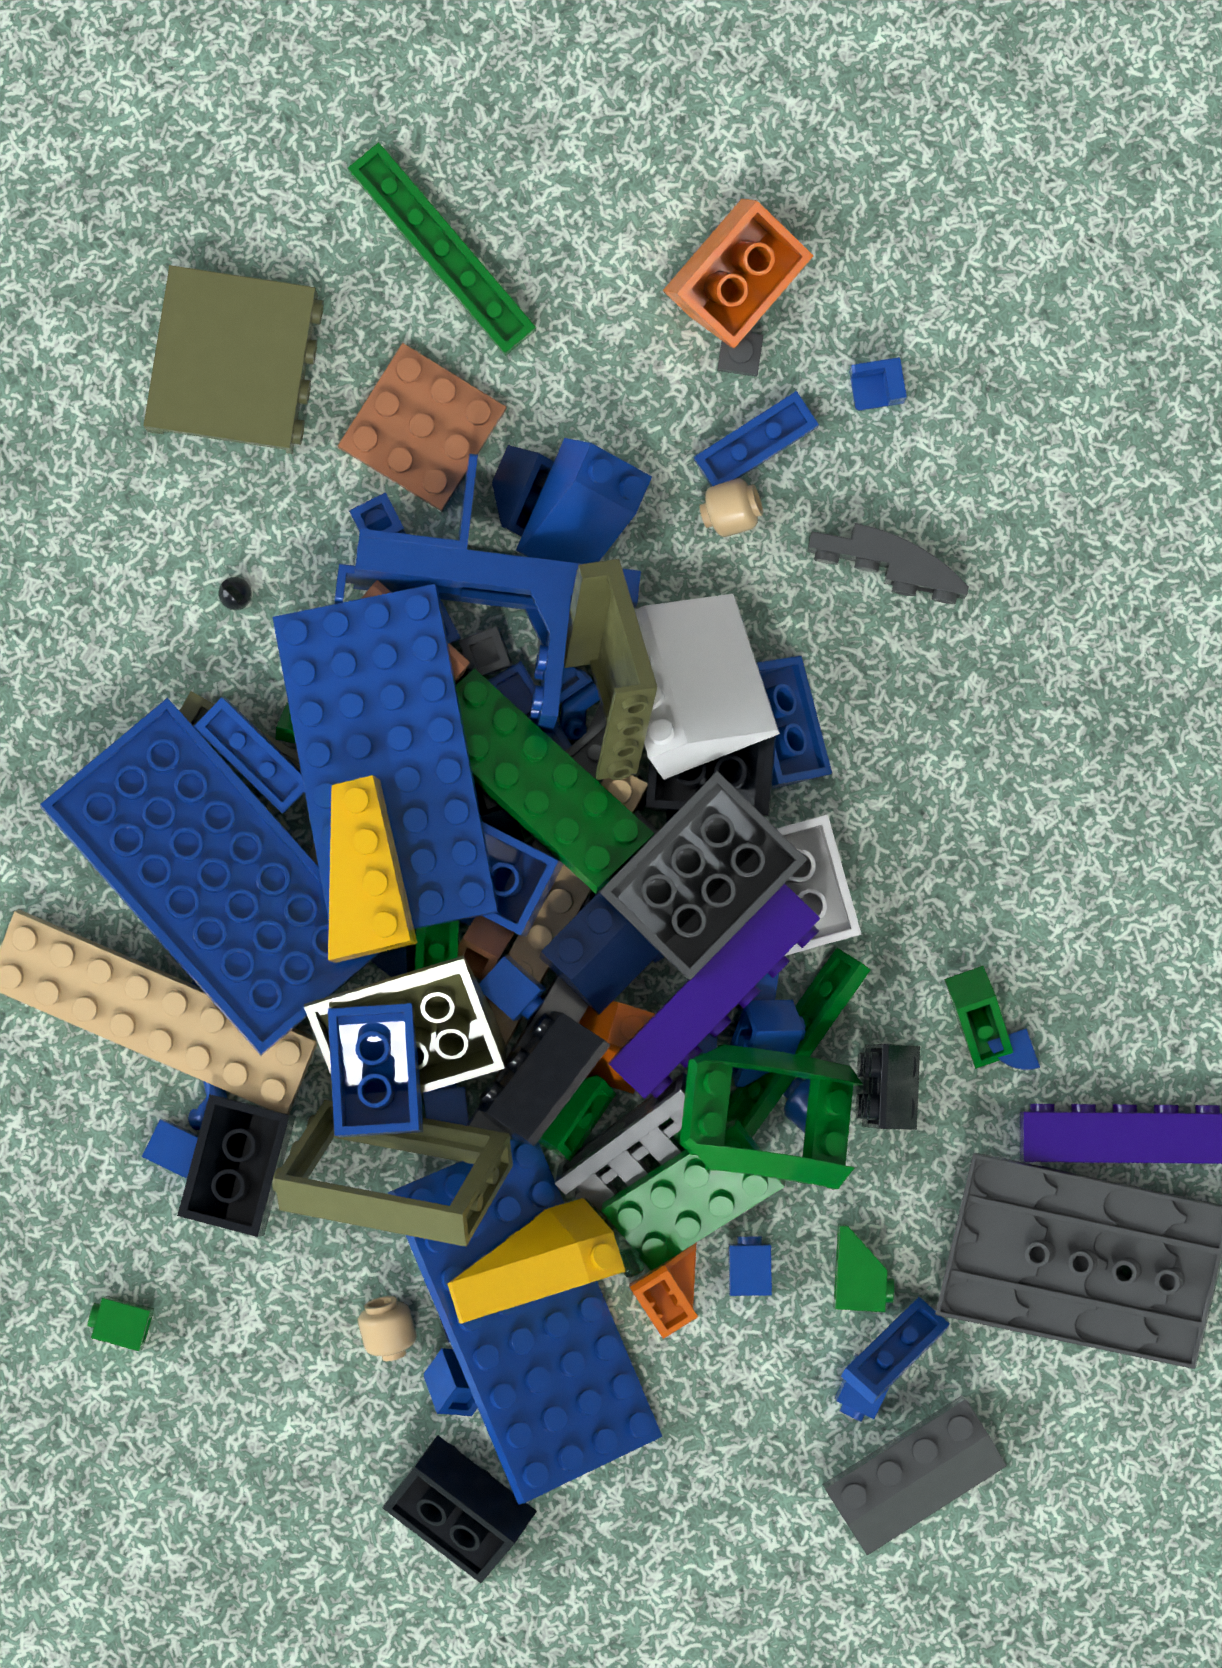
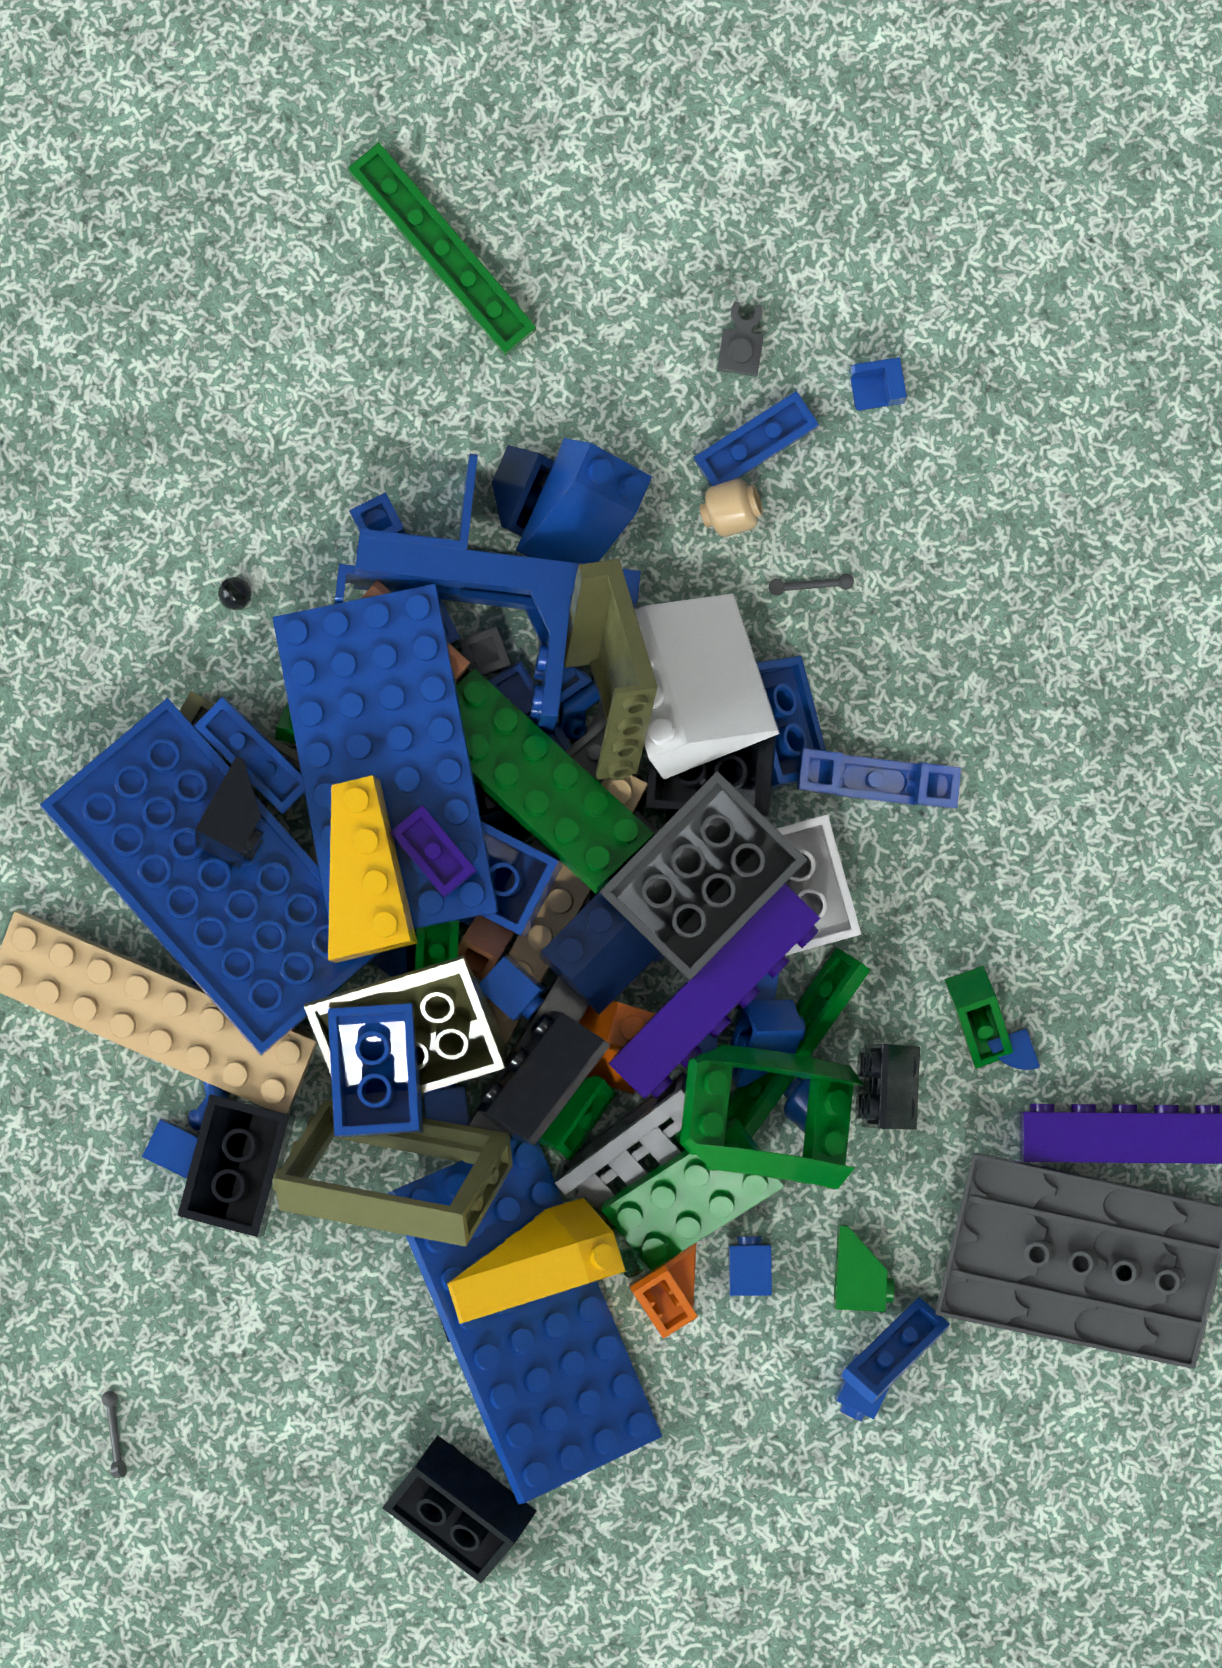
green brick [87,1296,154,1351] -> none
olive panel [143,265,324,454] -> none
nougat plate [338,343,507,512] -> none
tan head [358,1296,417,1361] -> none
blue panel [424,1348,478,1416] -> none
orange slope [663,199,814,348] -> none
dark grey slope [807,523,969,604] -> none
dark grey slope [822,1395,1007,1555] -> none
none -> dark grey hinge [101,1391,127,1478]
none -> black slope [195,756,264,869]
none -> dark purple plate [390,805,478,898]
none -> dark grey hinge [769,574,854,596]
none -> blue slope [797,748,961,809]

